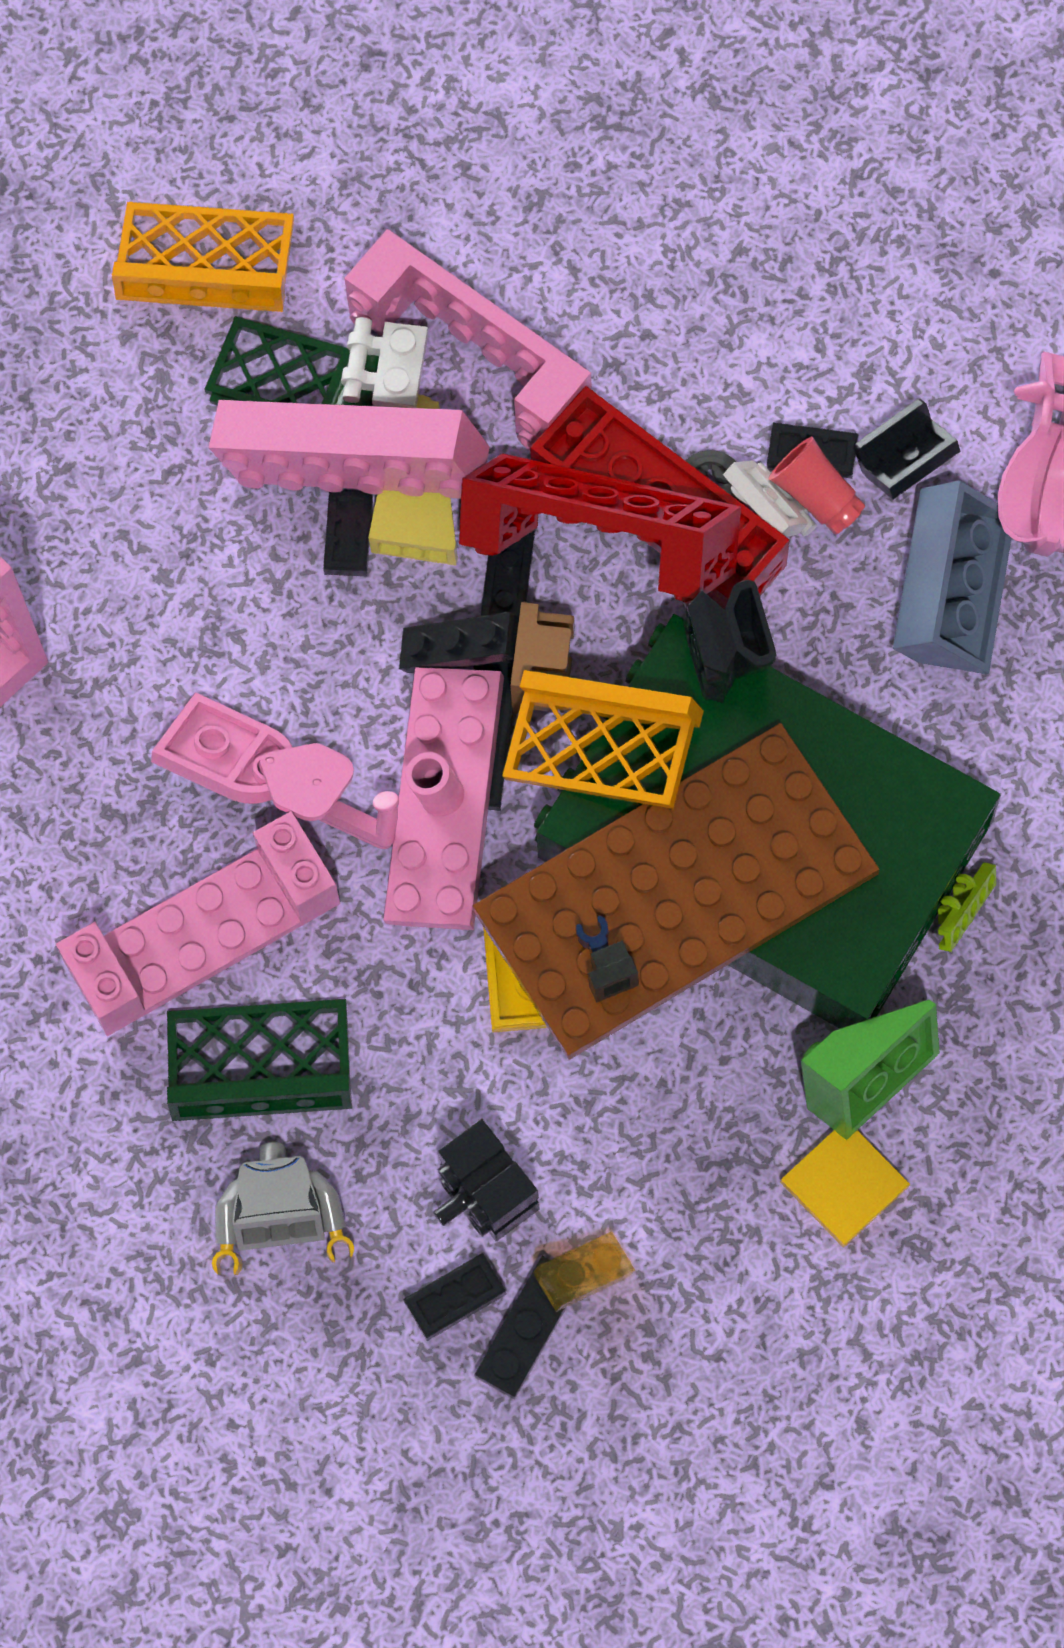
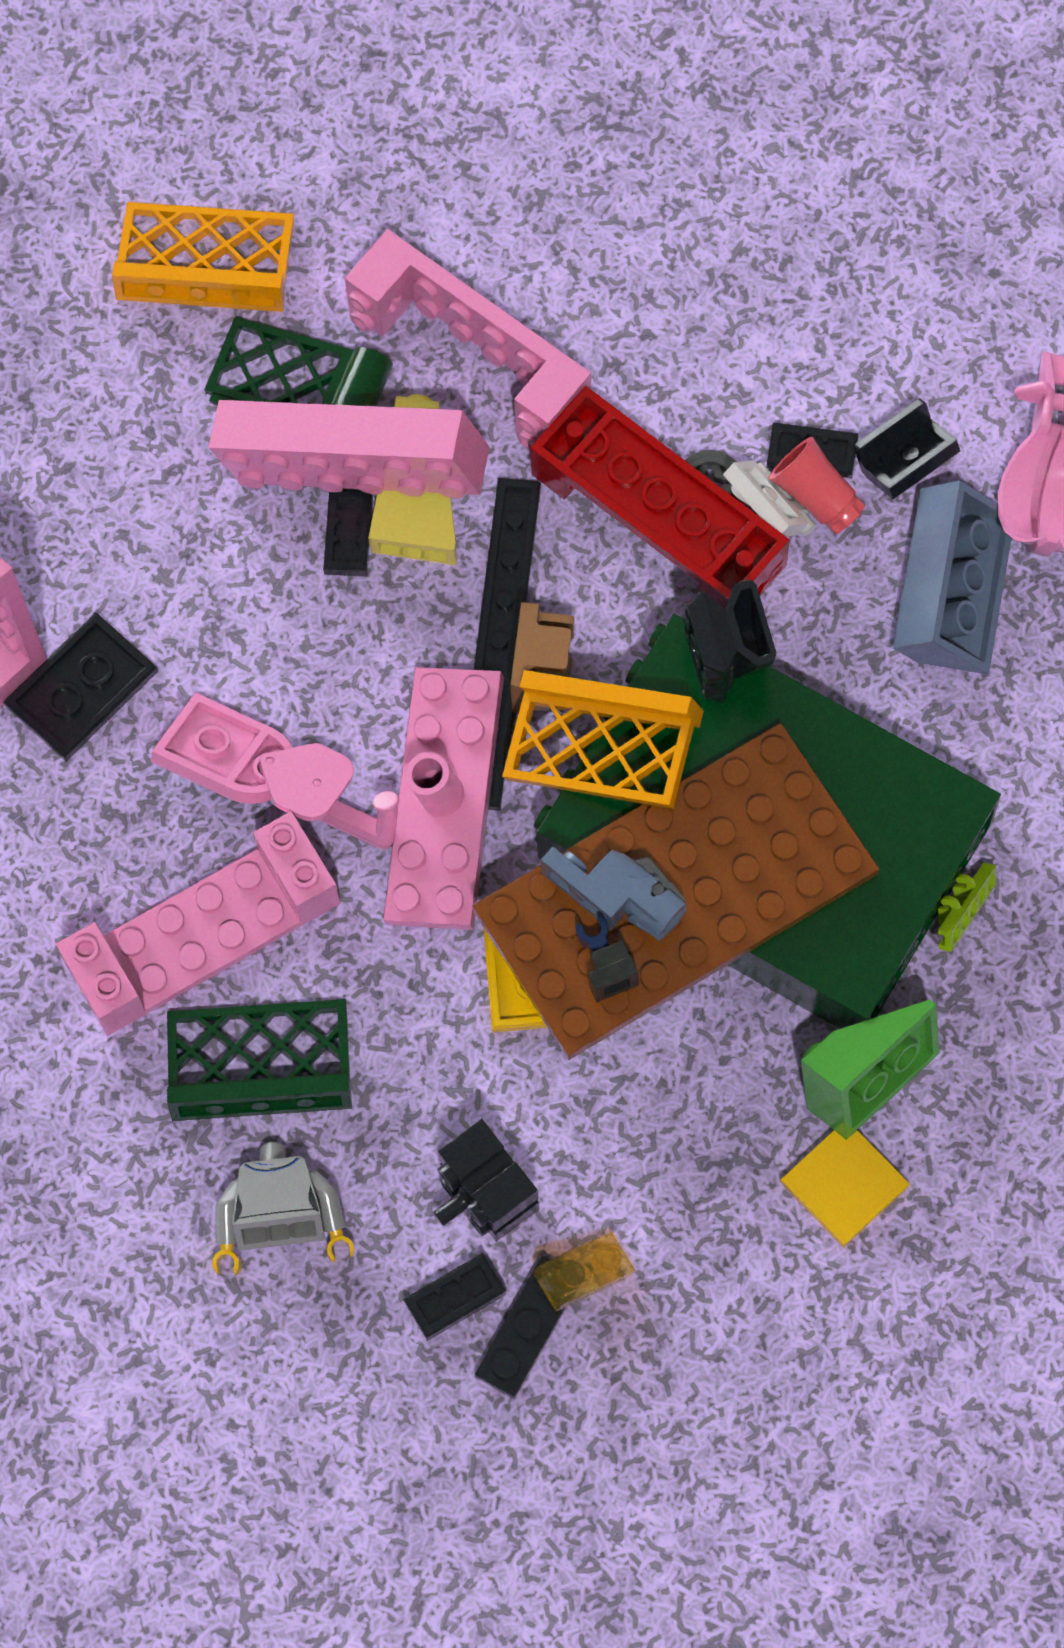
white plate [341,317,428,408] -> none
black plate [399,612,519,674] -> none
red plate [459,453,741,602] -> none
none -> black tile [3,612,158,762]
none -> sand blue plate [541,847,687,941]

